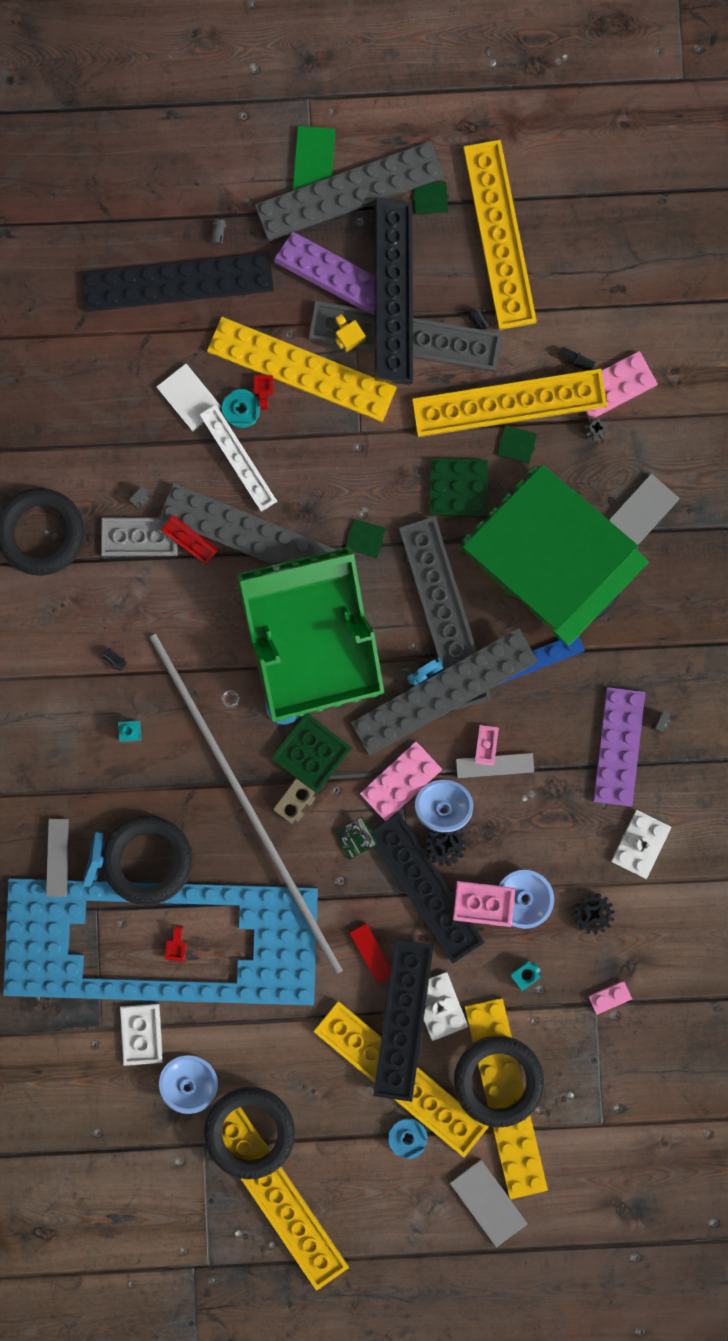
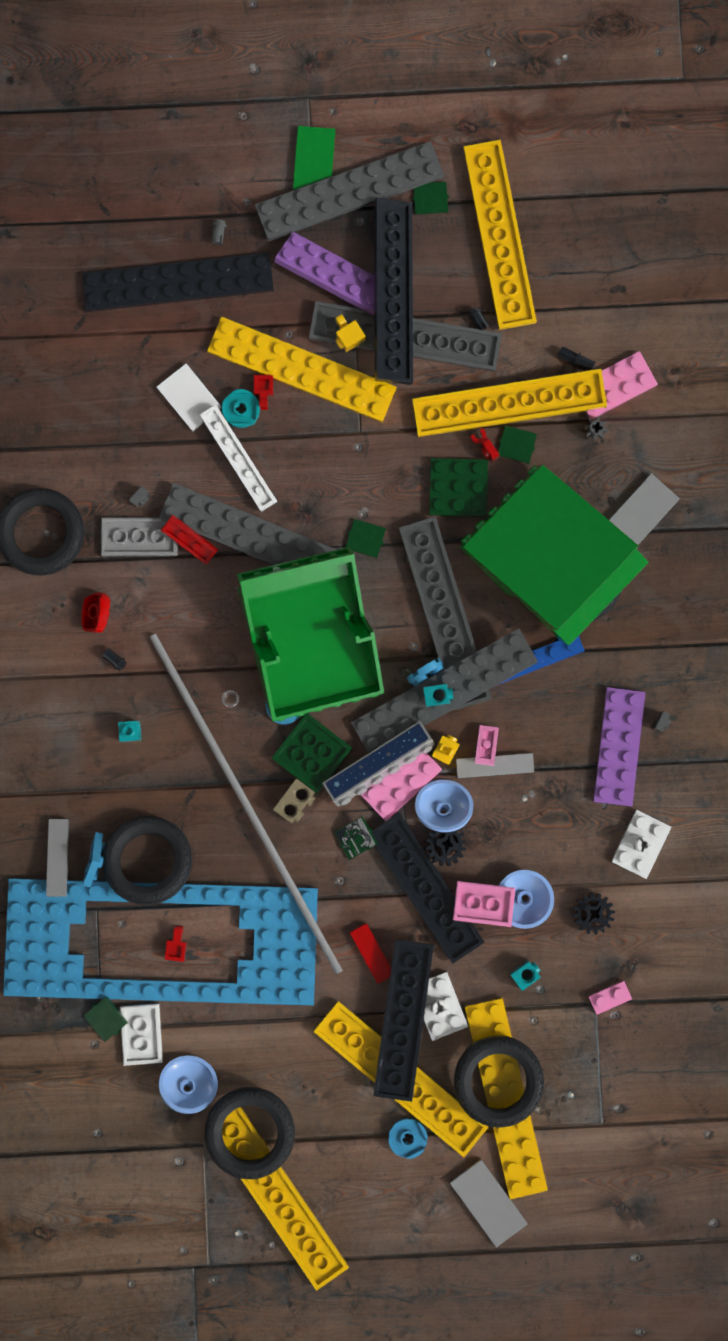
none -> red piece [81,592,111,633]
none -> dark green piece [84,996,128,1042]
none -> brick [323,721,436,807]
none -> teal brick [423,684,453,707]
none -> yellow brick [431,734,460,765]
none -> red plate [470,428,499,462]

